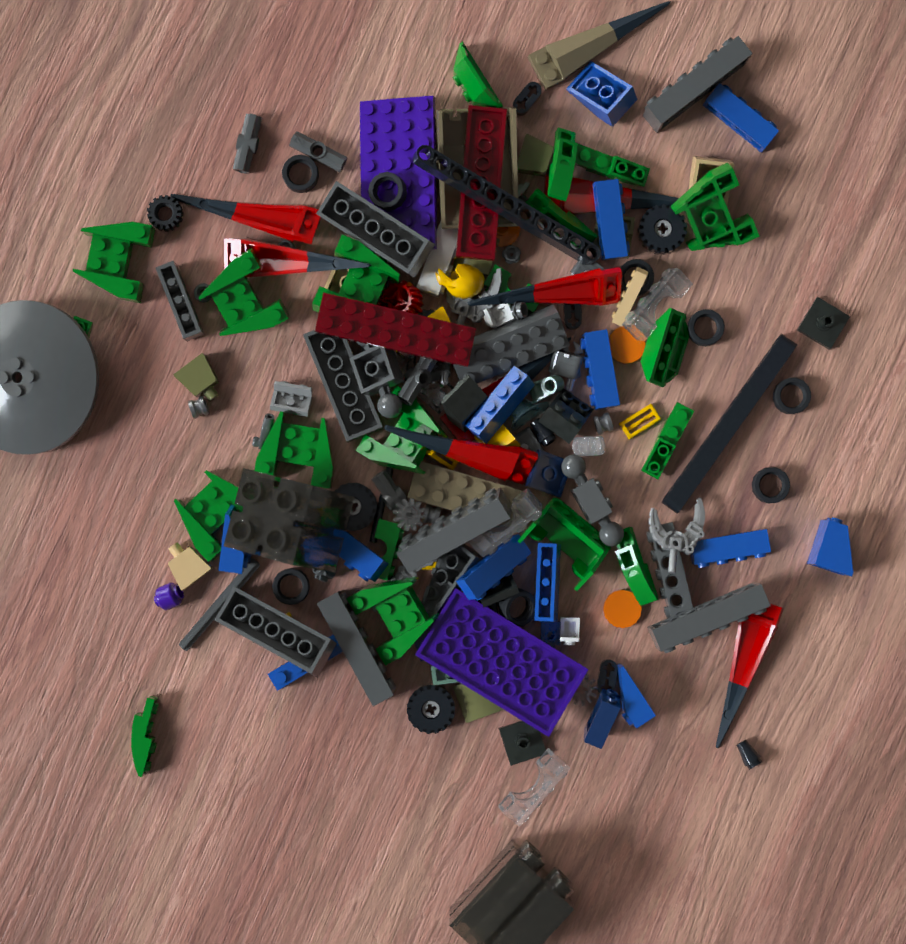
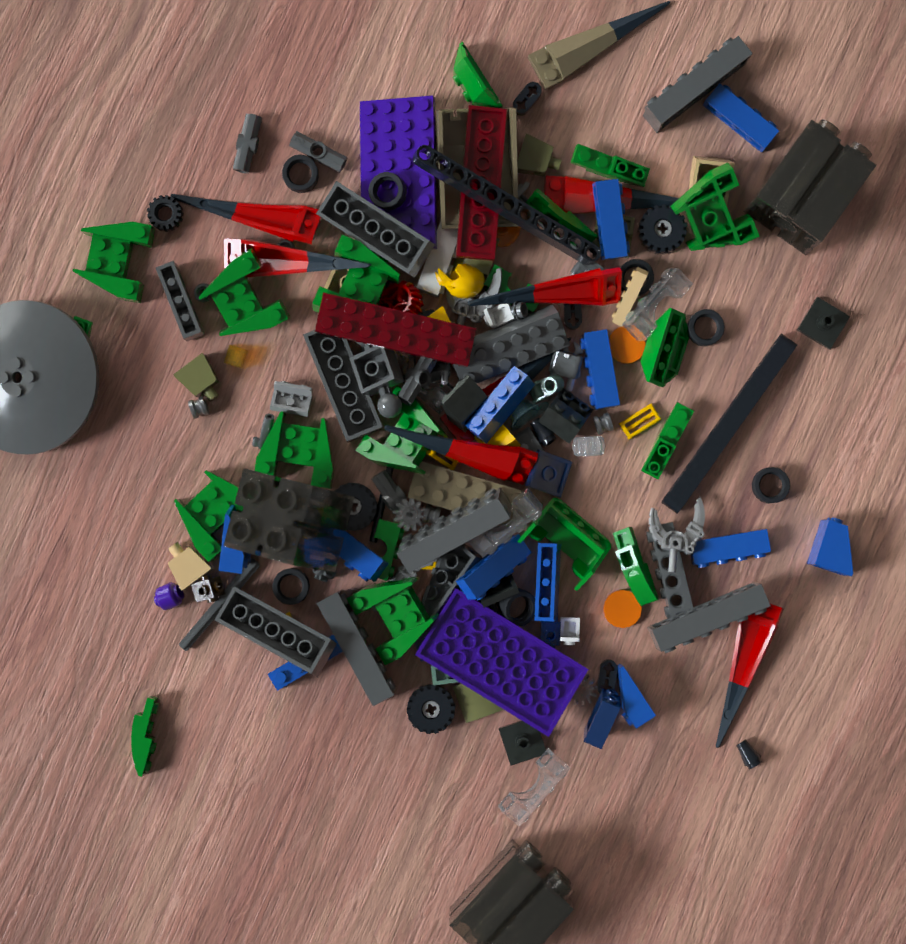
dark grey plate [502,245,521,264] -> none
green slope [548,127,578,201] -> none
dark grey brick [561,454,624,546] -> none
blue slope [566,61,638,127] -> none
black tyre [773,378,811,414] -> none
none -> dark brown brick [191,574,225,603]
none -> clear yellow slope [224,345,248,369]
none -> clear smoke brick [743,119,876,255]

